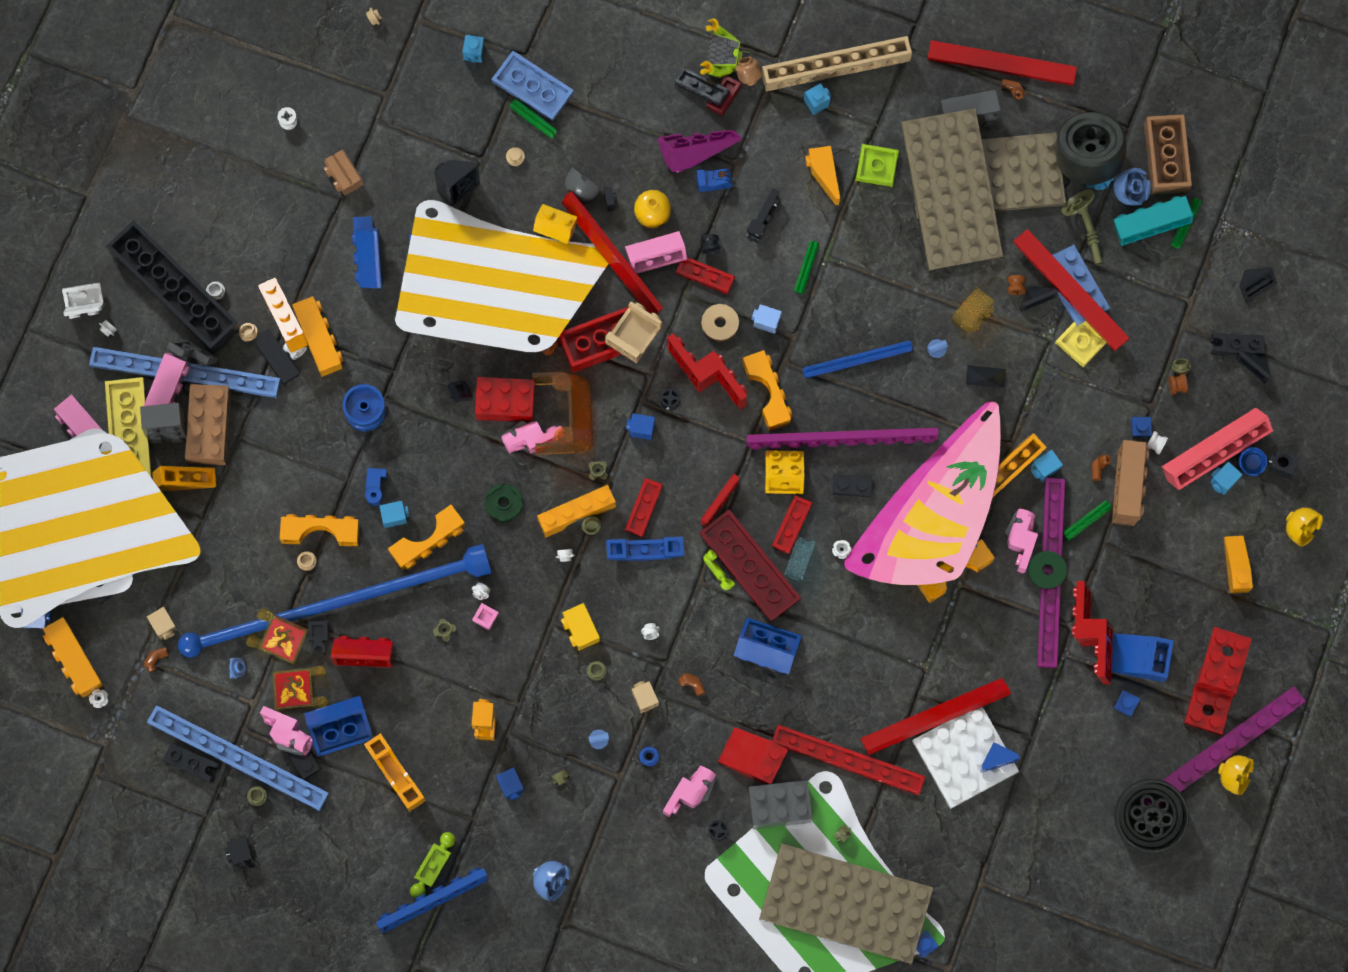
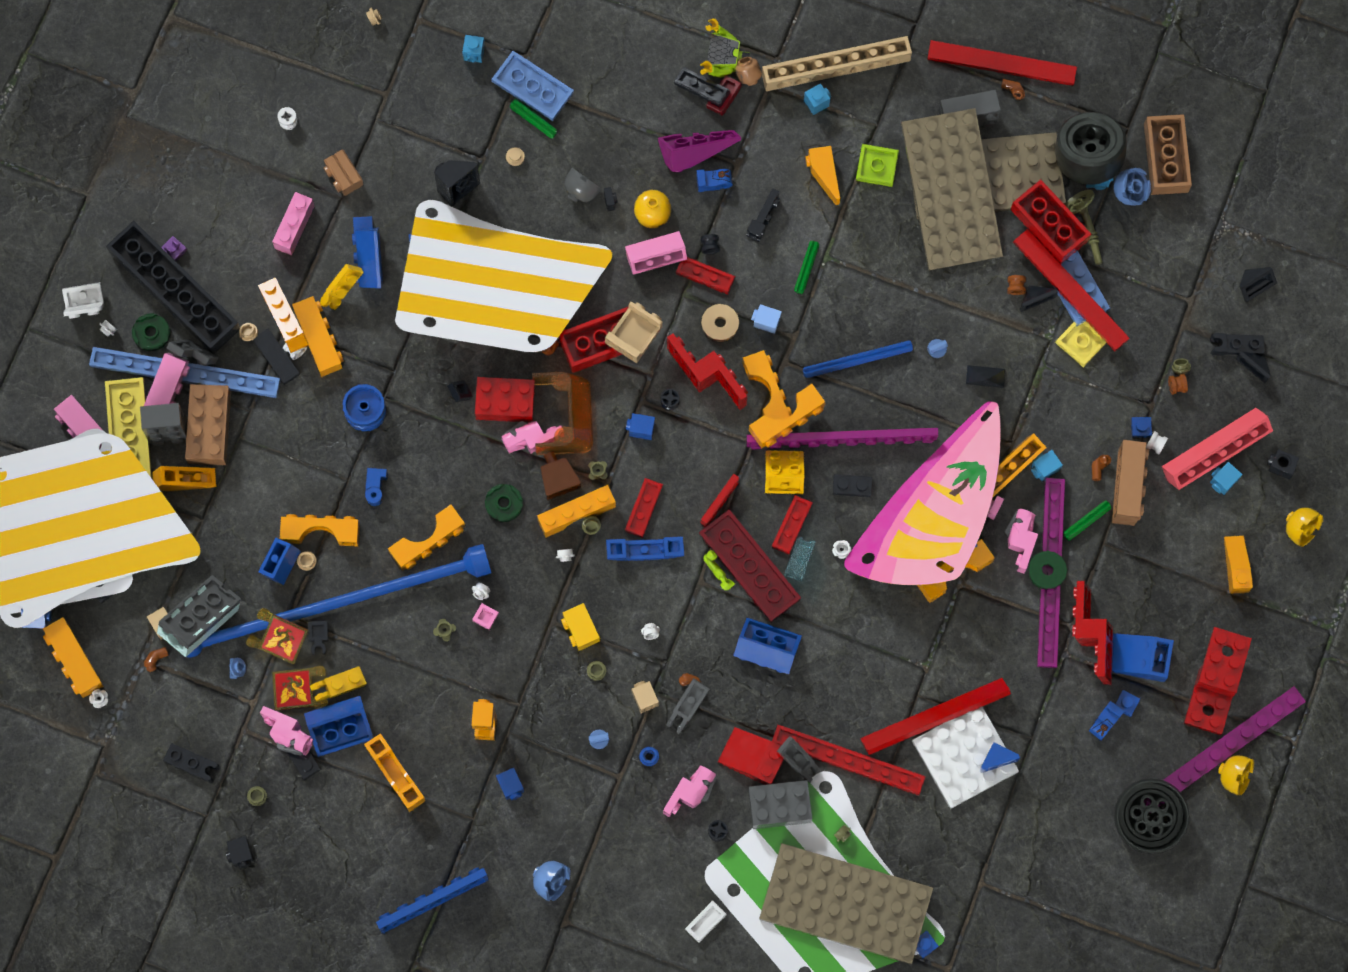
medium blue plate [147,705,329,811] -> none
white plate [206,282,225,300] -> none
red slope [331,636,394,668] -> none
dark azure brick [379,501,410,528] -> none
lime plate [410,832,456,899] -> none
yellow brick [533,204,577,244] -> none
olive plate [552,769,570,786] -> none
red tile [561,191,663,315] -> none
clear yellow brick [952,288,994,334] -> none
teal brick [1114,196,1193,246] -> none
green axle [1171,198,1202,249] -> none
blue hair [1238,447,1268,476] -> none
none -> dark green tile [132,313,170,351]
none -> dark grey piece [157,575,241,657]
none -> medium lavender tile [161,236,187,261]
none -> blue brick [258,538,301,585]
none -> bright pink brick [272,192,314,256]
none -> yellow hinge [310,666,367,701]
none -> yellow hinge [320,264,364,310]
none -> reddish brown torso [540,451,581,501]
none -> dark grey hinge [666,678,710,734]
none -> white tile [685,900,727,943]
none -> light orange arch [749,384,825,449]
none -> dark grey hinge [777,736,821,783]
none -> bright pink plate [987,496,1004,520]
none -> red brick [1010,179,1091,264]
none -> blue leg [1089,701,1125,740]

